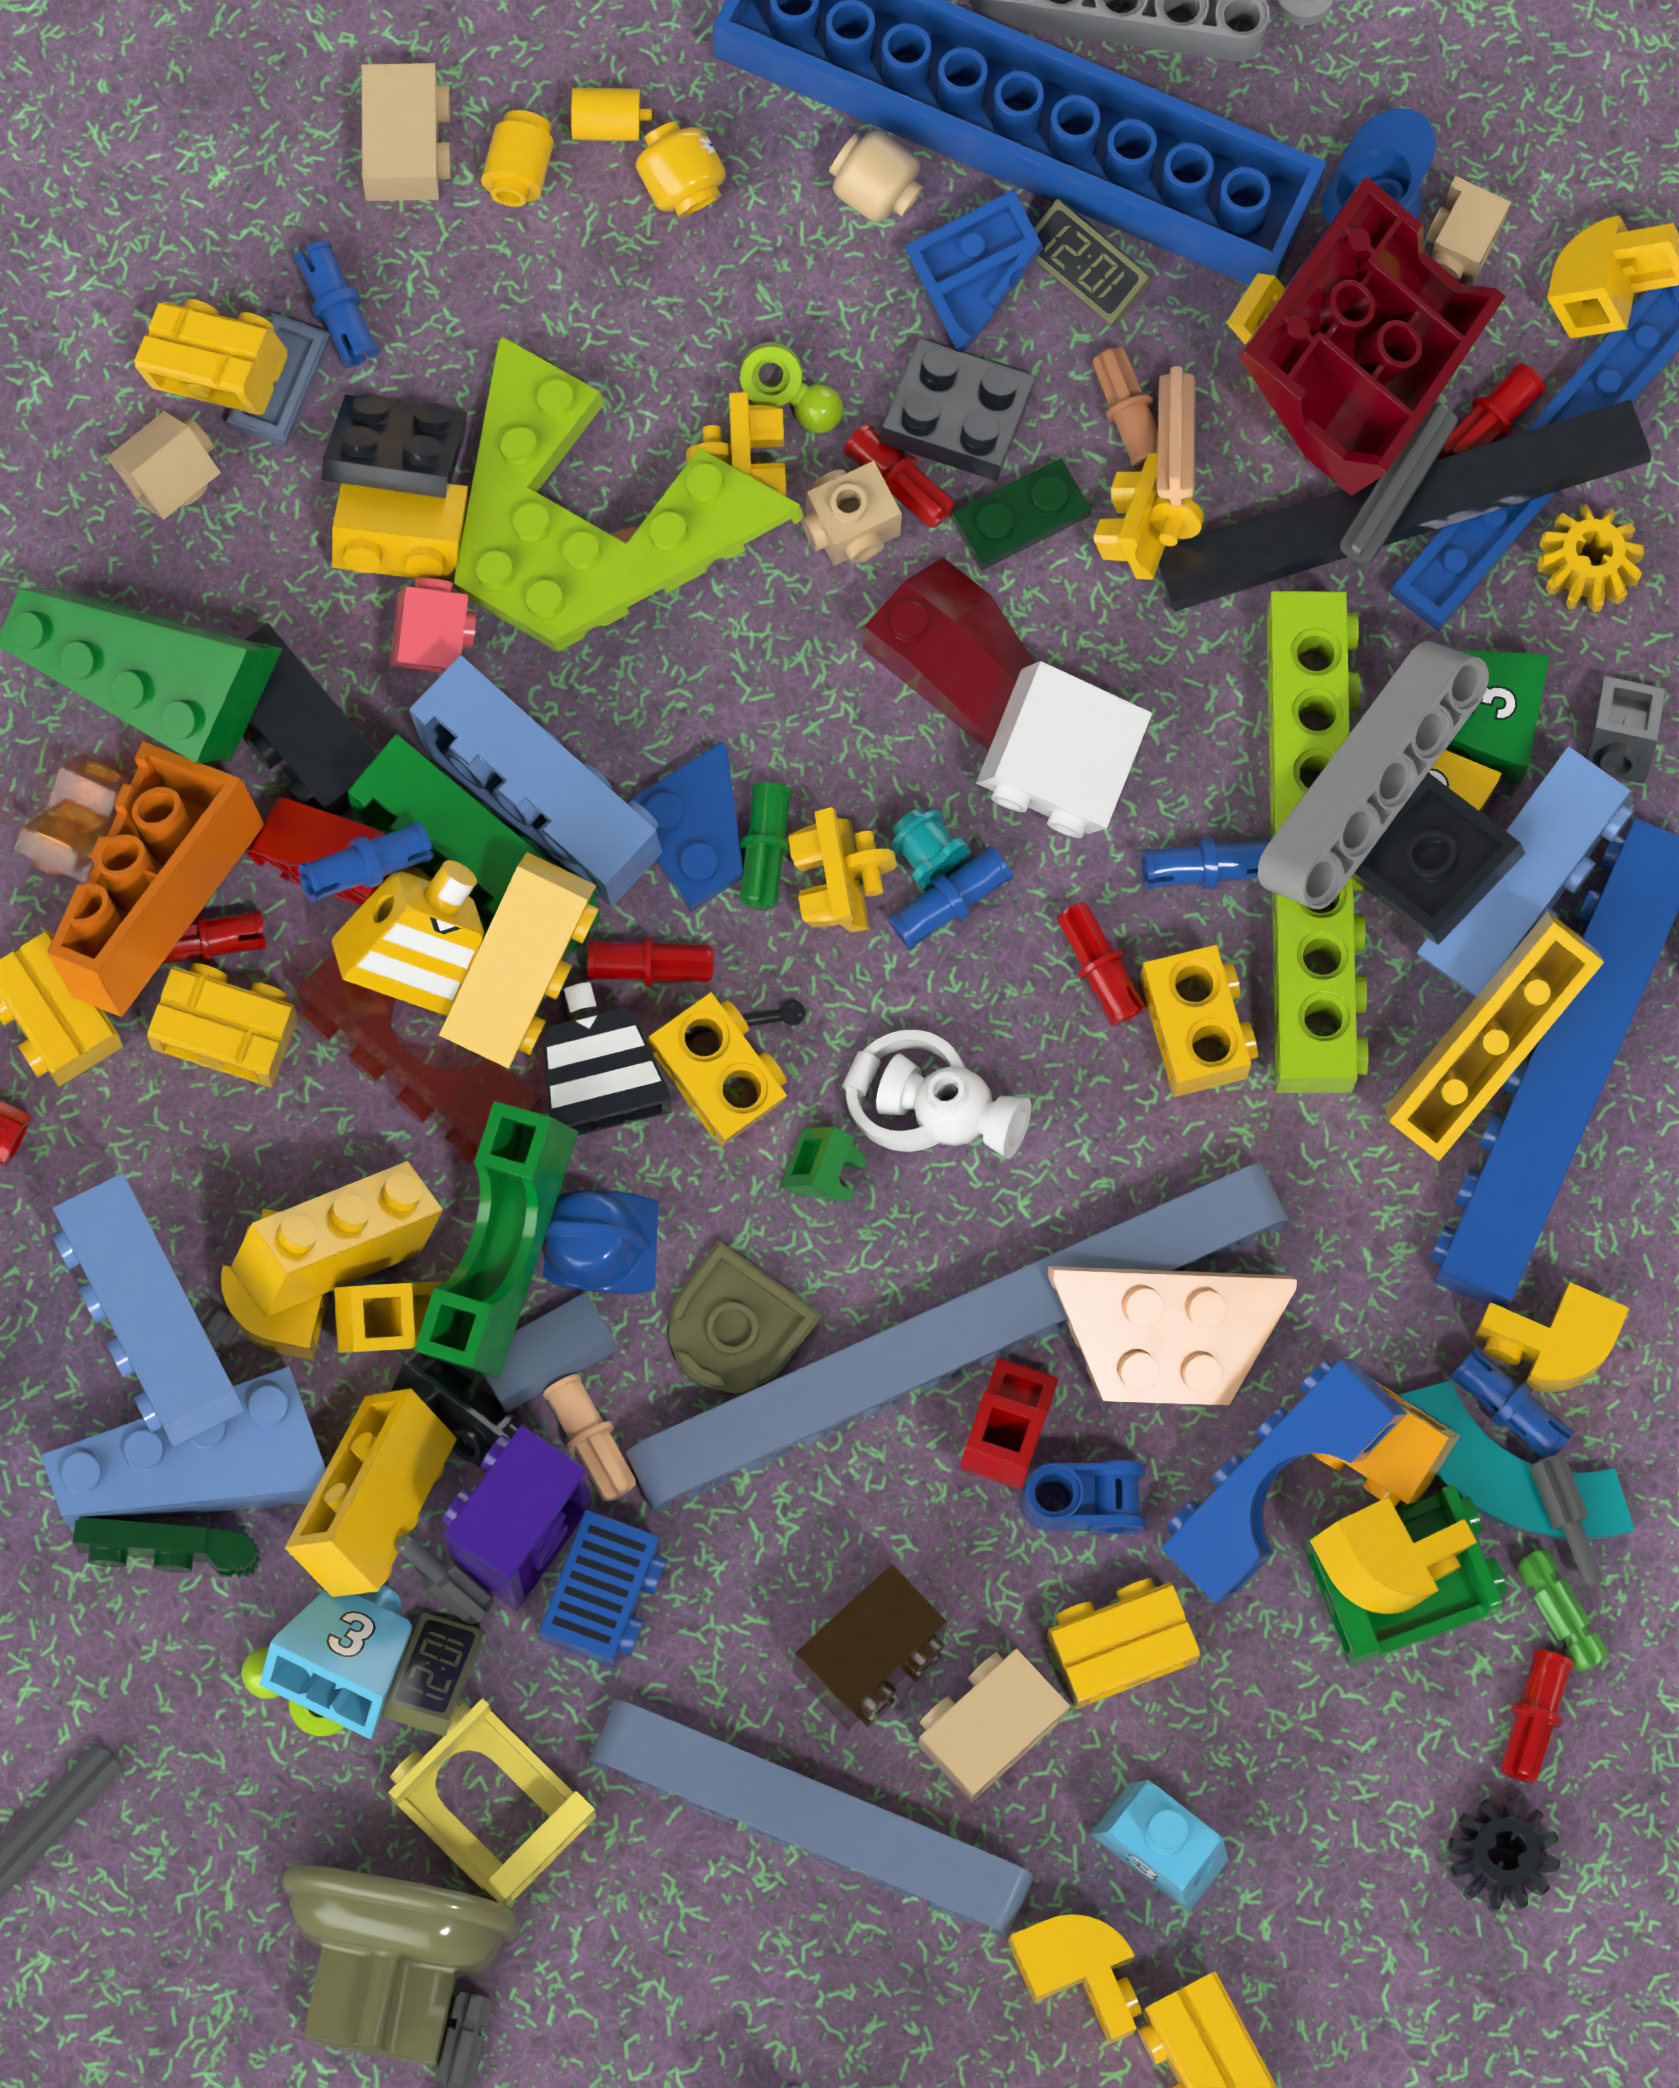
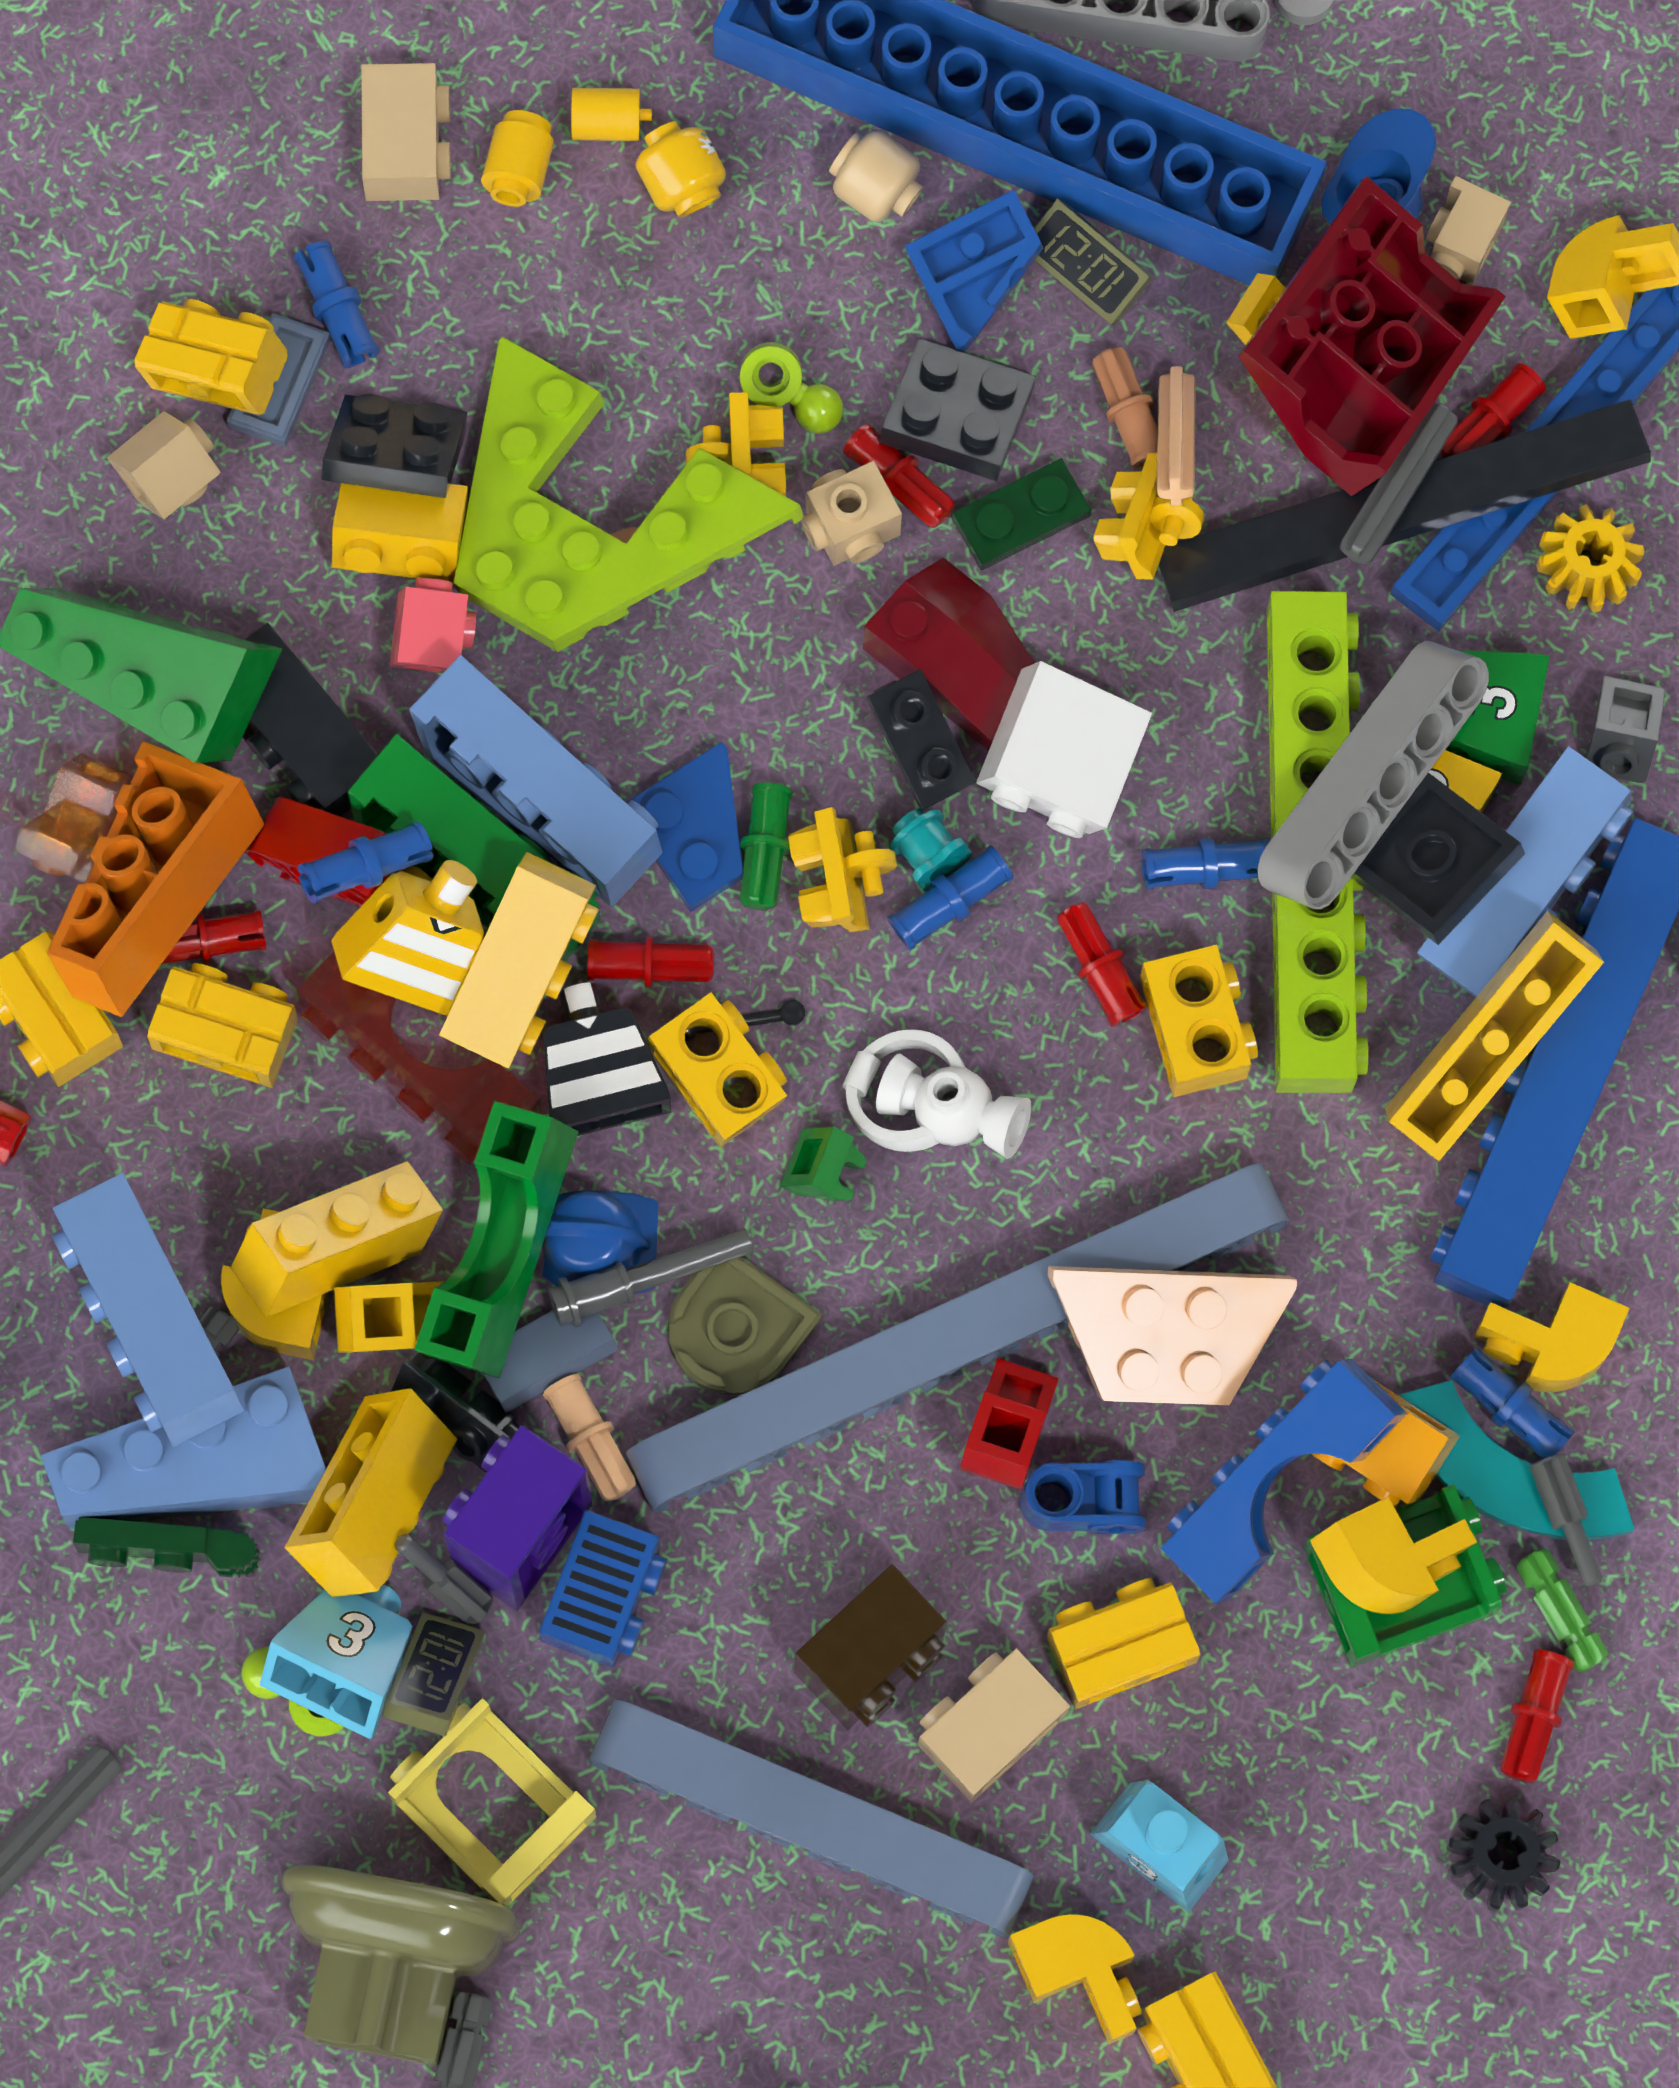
none -> dark grey pin [548,1228,754,1328]
none -> black hinge [866,669,976,811]

